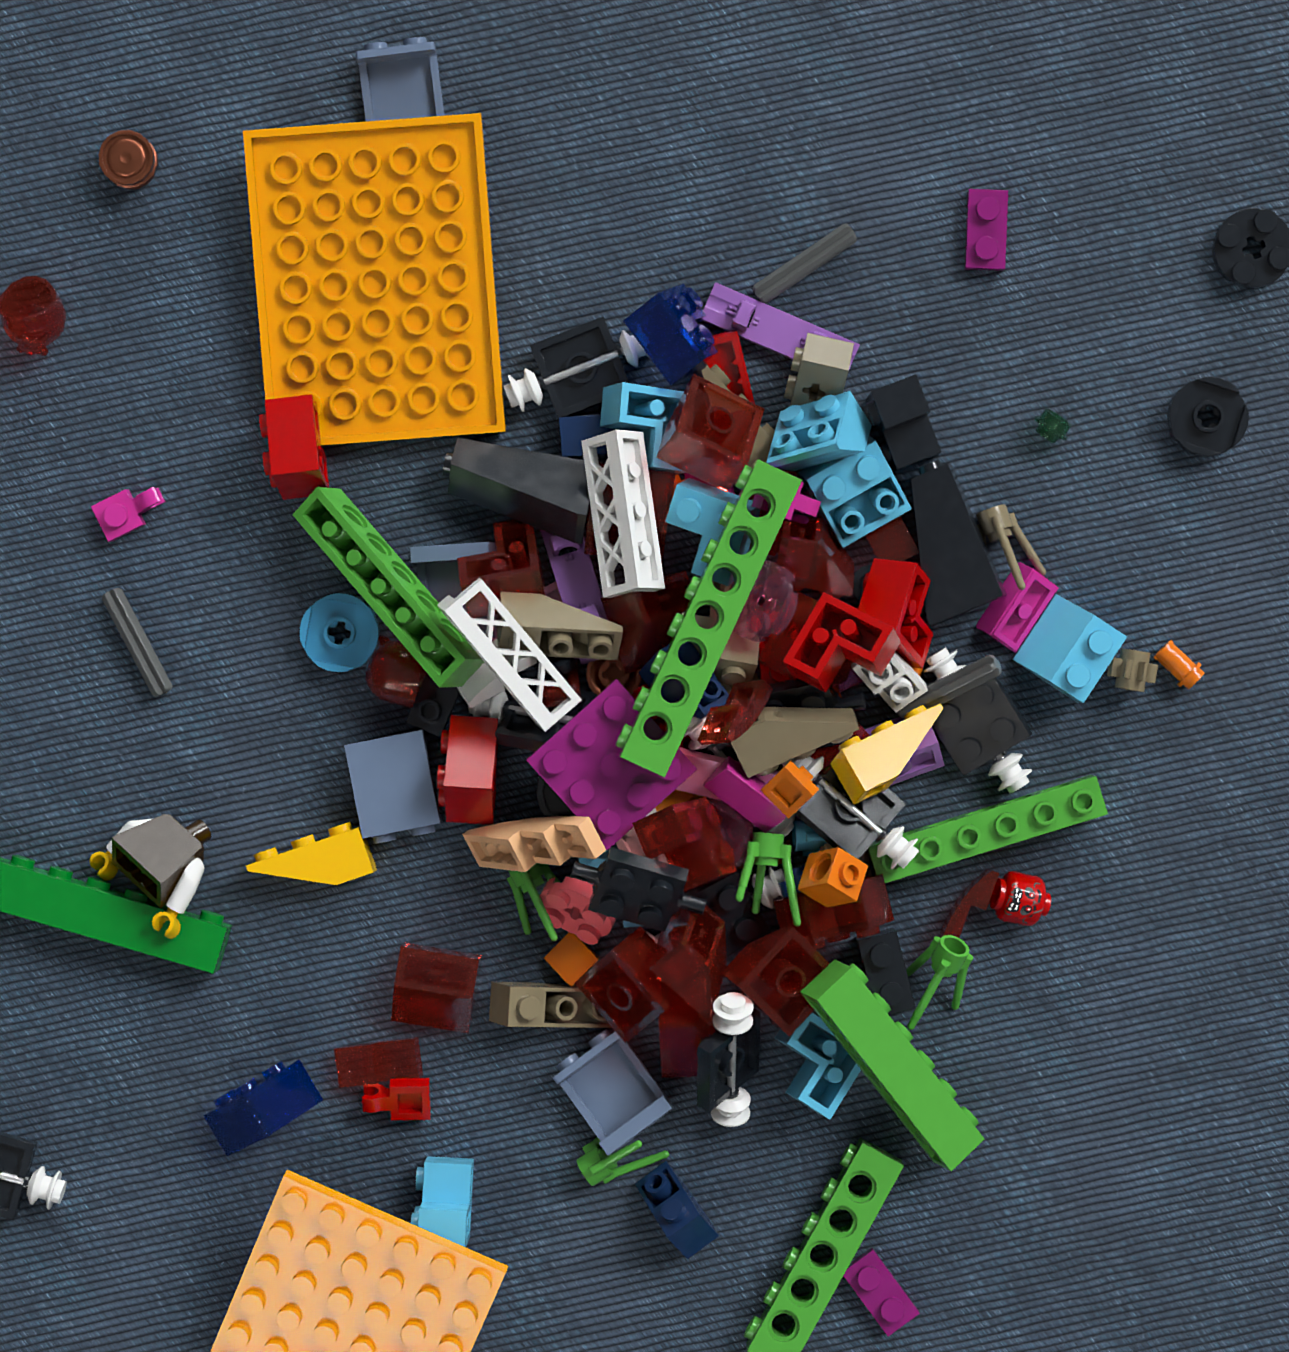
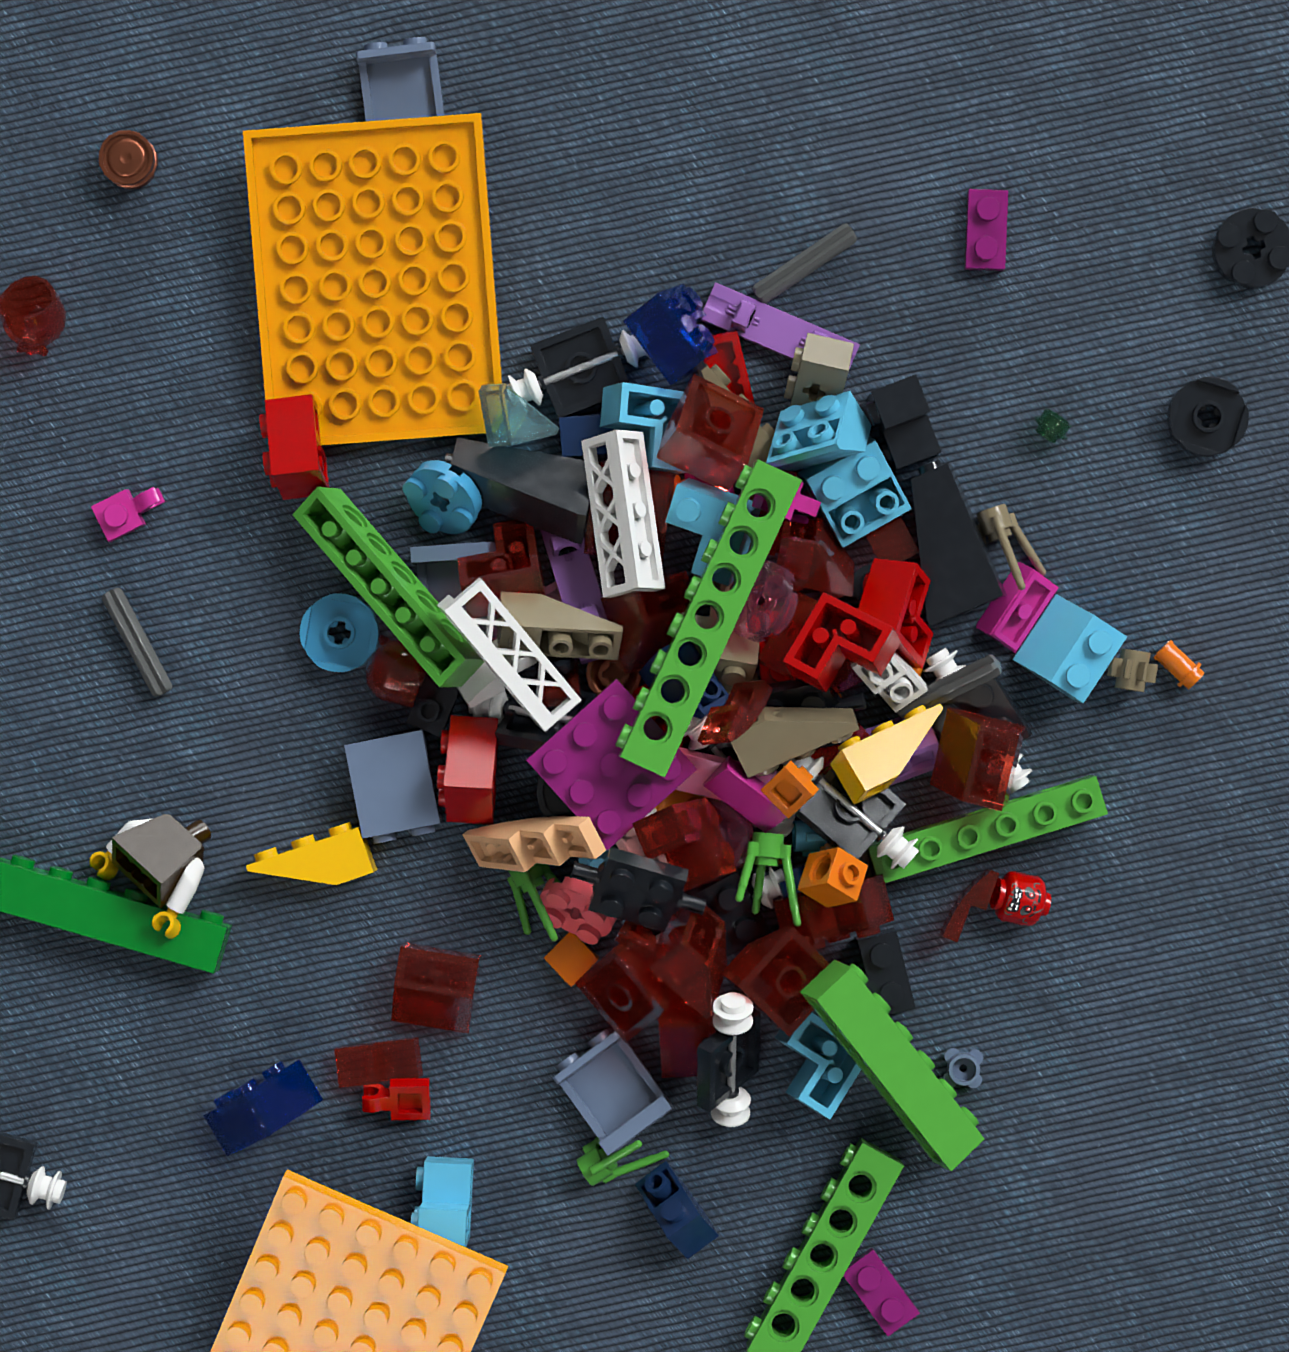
dark tan slope [489,981,618,1028] -> none
bright green plant [906,935,973,1030] -> none
none -> dark azure plate [403,460,482,534]
none -> clear light blue slope [478,383,559,447]
none -> clear red tile [614,920,657,960]
none -> clear red slope [930,707,1026,811]
none -> sand blue plate [943,1048,983,1088]

